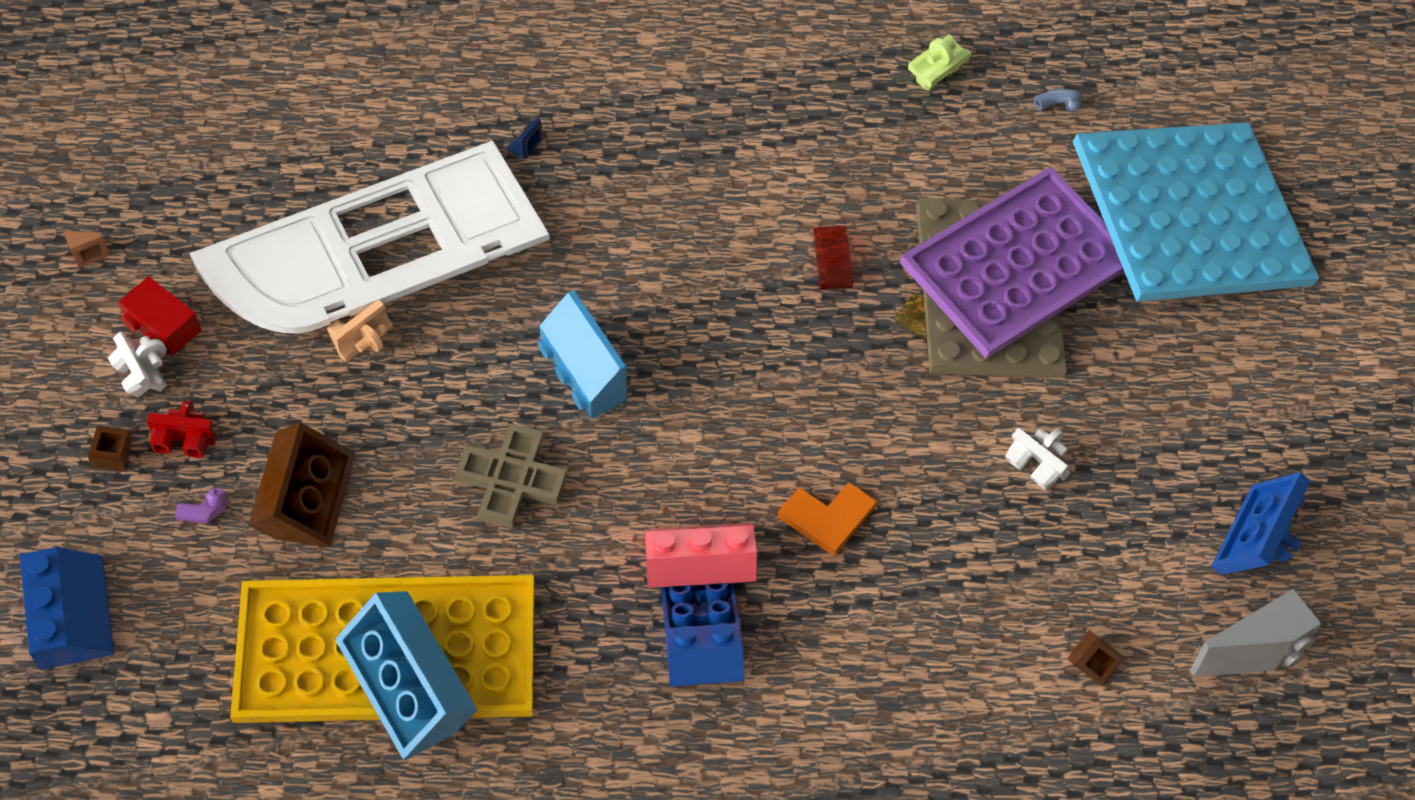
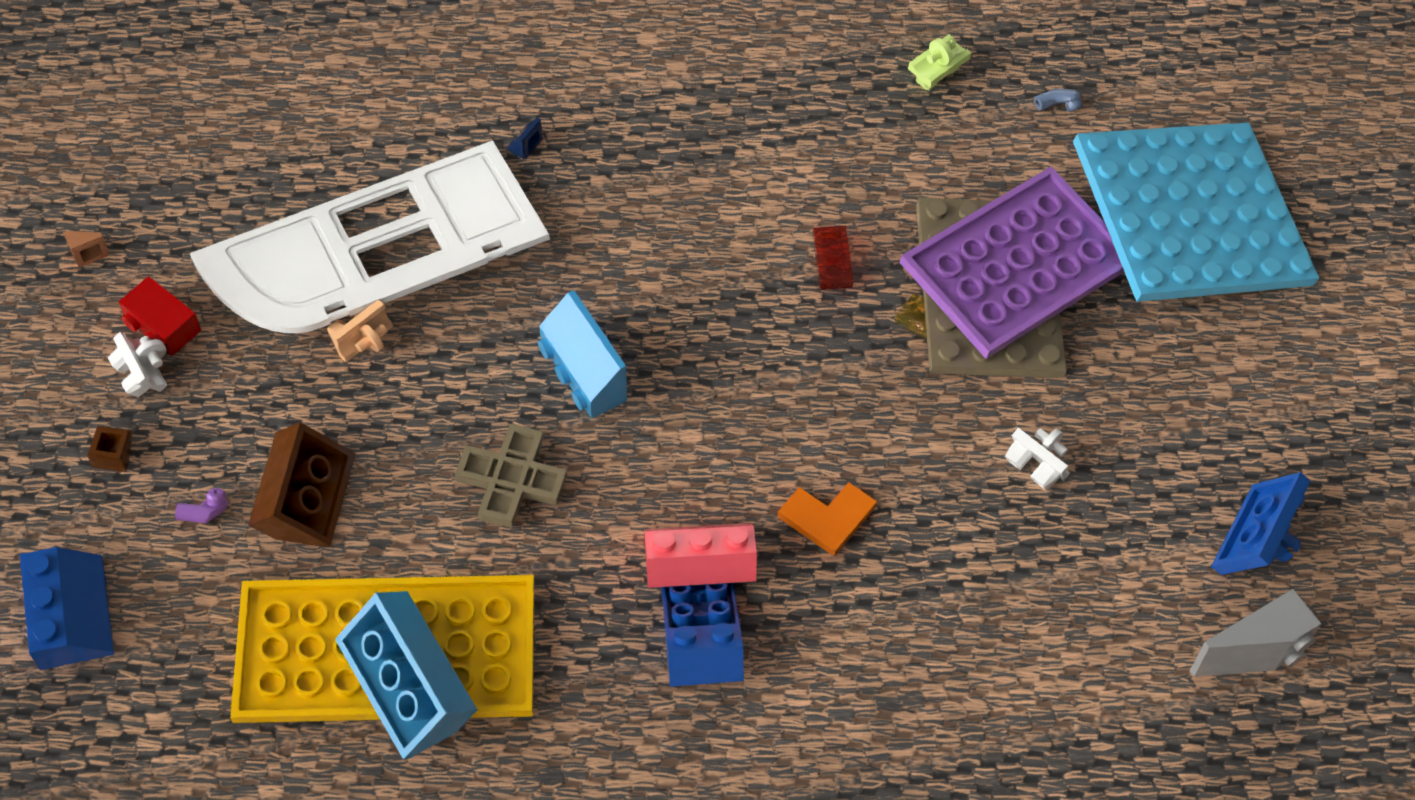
red hips [147,400,217,458] -> none
reddish brown slope [1068,630,1125,686] -> none

